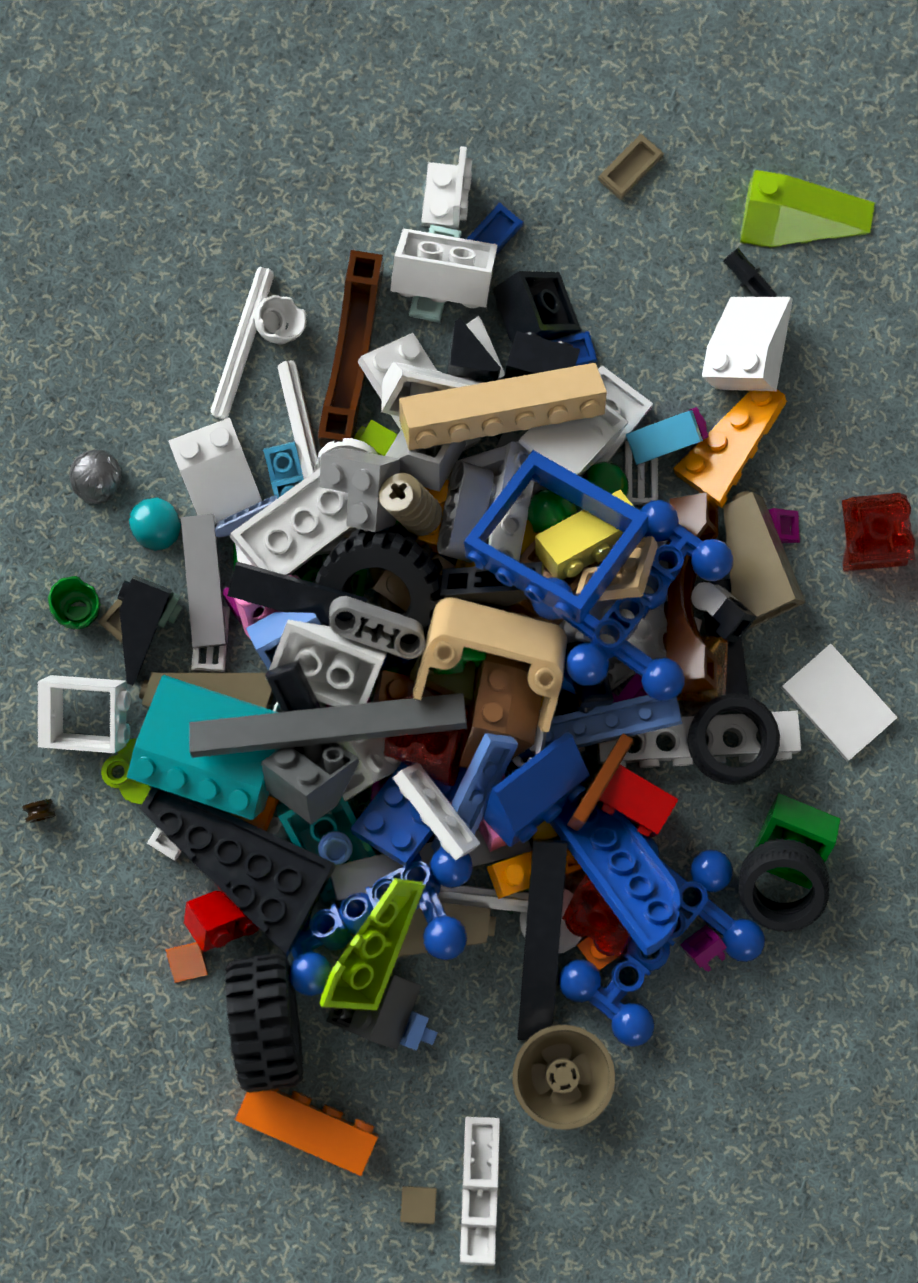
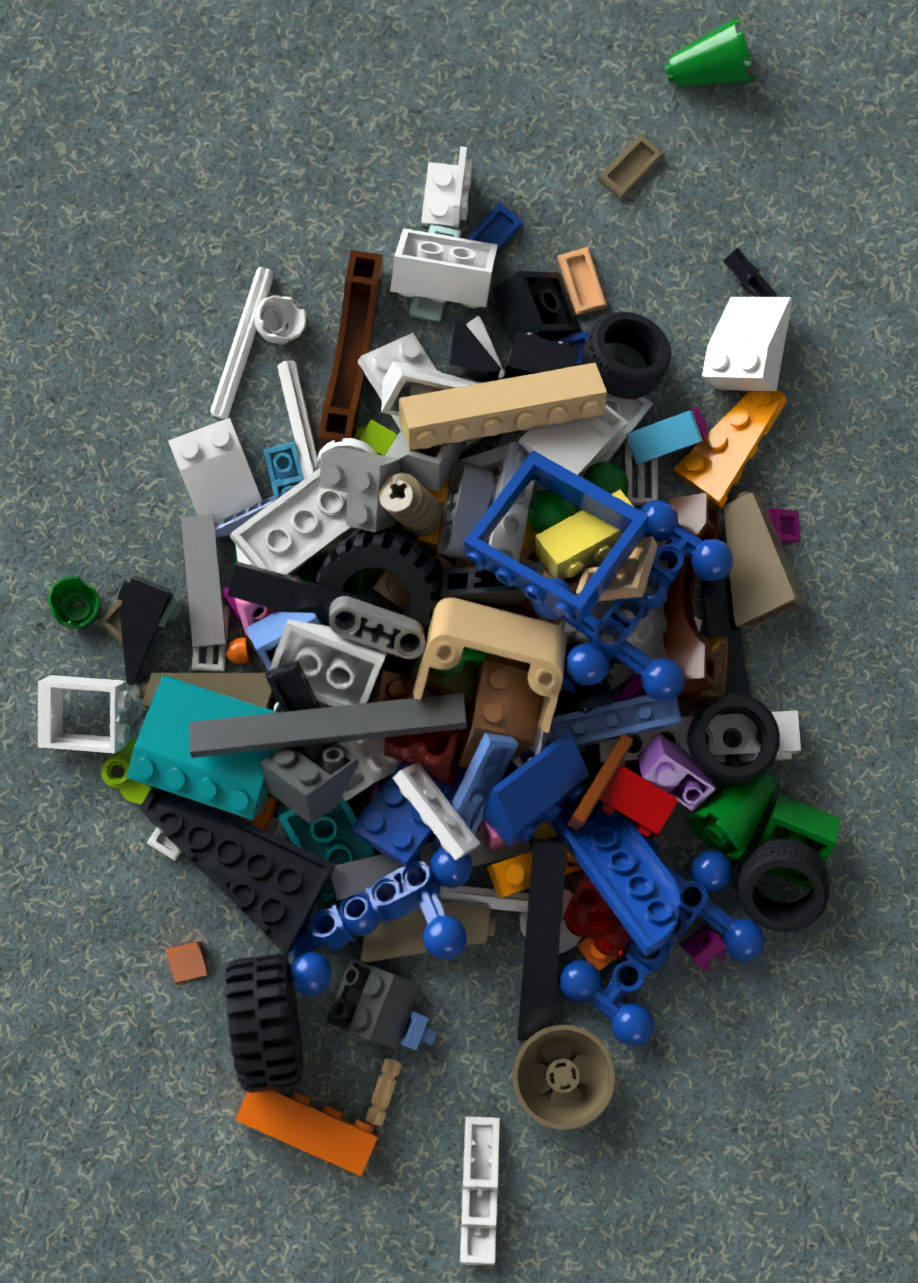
dark brown bush [22,799,56,823] -> none
flat silver hair [69,450,121,505] -> none
teal hair [129,497,181,551] -> none
red slope [184,890,259,952] -> none
medium blue plate [318,831,353,865] -> none
lime wedge [319,879,425,1011] -> none
dark tan tile [400,1185,437,1224] -> none
leg [691,582,757,643] -> none
lime wedge [740,170,875,248] -> none
white tile [781,644,898,761] -> none
clear red piece [842,493,915,571] -> none
none -> orange hinge [226,637,251,665]
none -> tan axle [365,1058,402,1126]
none -> light nougat tile [557,247,607,317]
none -> black tyre [582,312,671,399]
none -> medium lavender slope [637,733,716,812]
none -> green cone [664,17,755,87]
none -> green cone [688,771,776,861]

